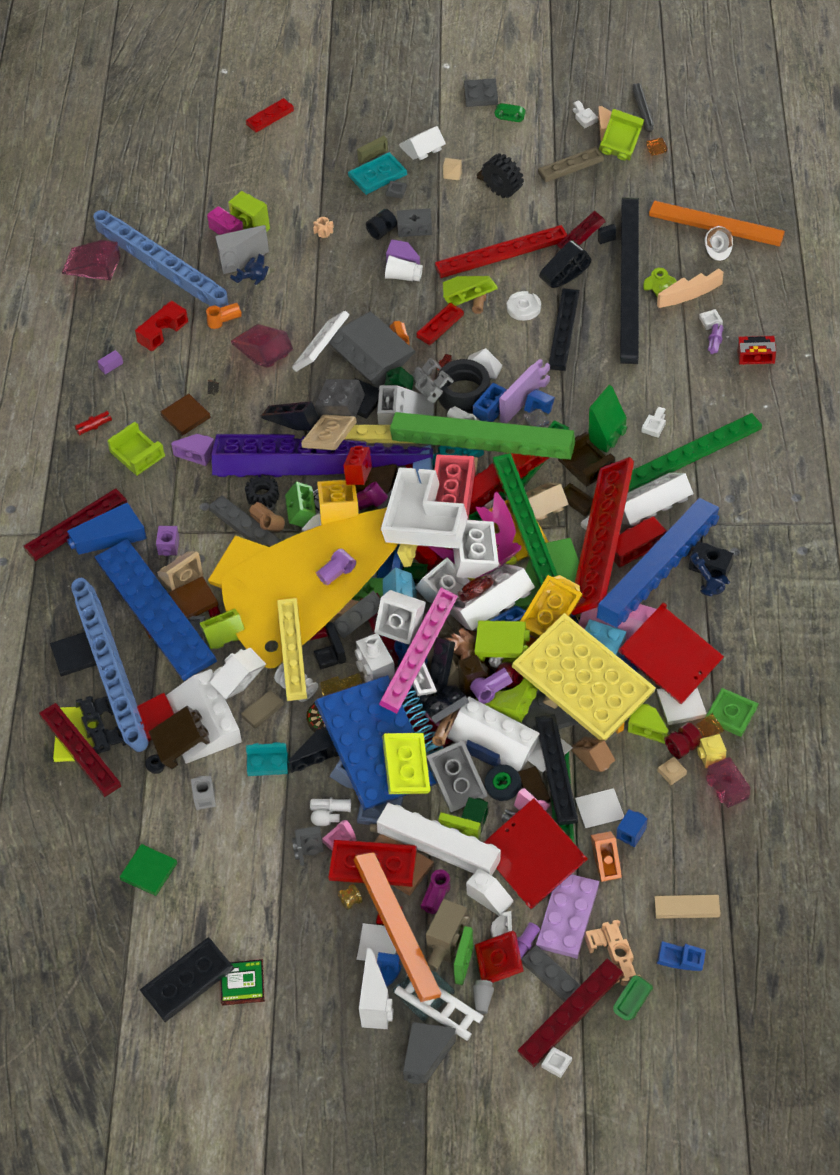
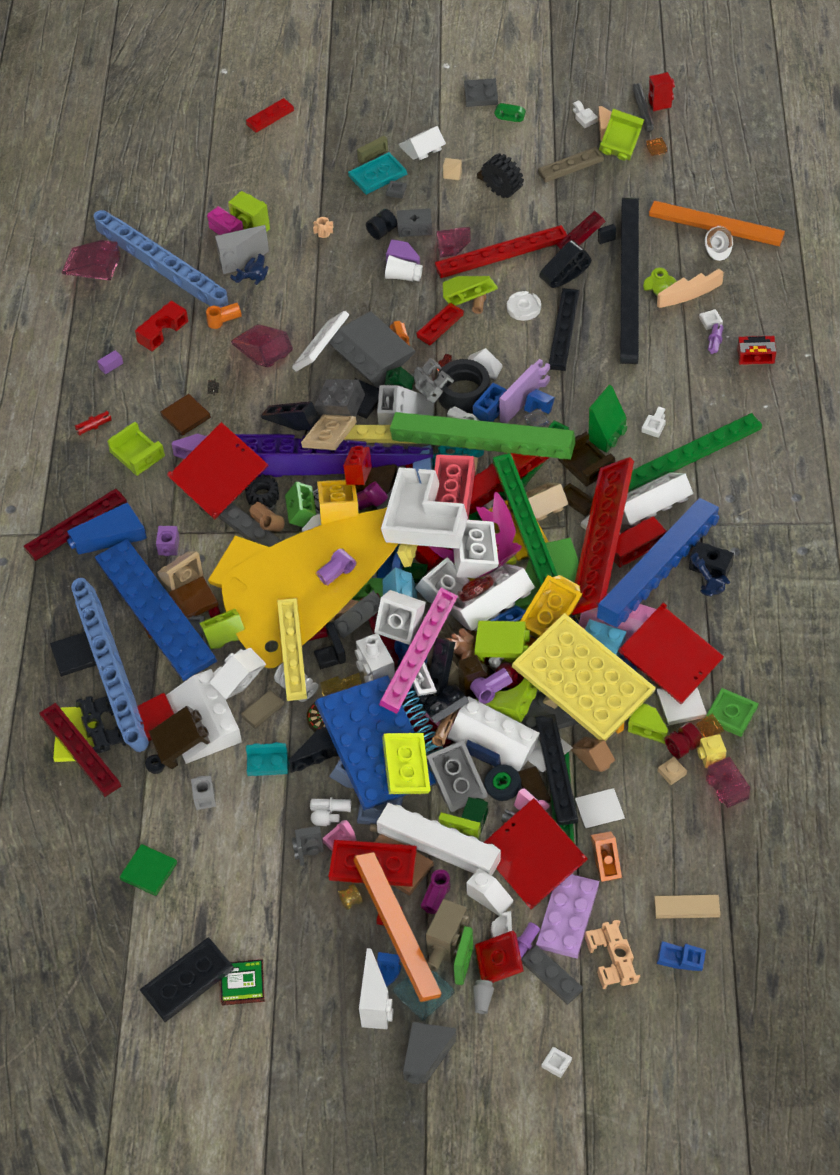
white sticker [356,923,396,962] -> none
white bar [394,975,484,1041] -> none
dark red plate [517,958,624,1068] -> none
green piece [613,975,653,1020] -> none
blue brick [616,809,647,847] -> none
none -> red door [167,422,269,520]
none -> clear pink slope [436,227,471,258]
none -> red brick [648,72,675,111]

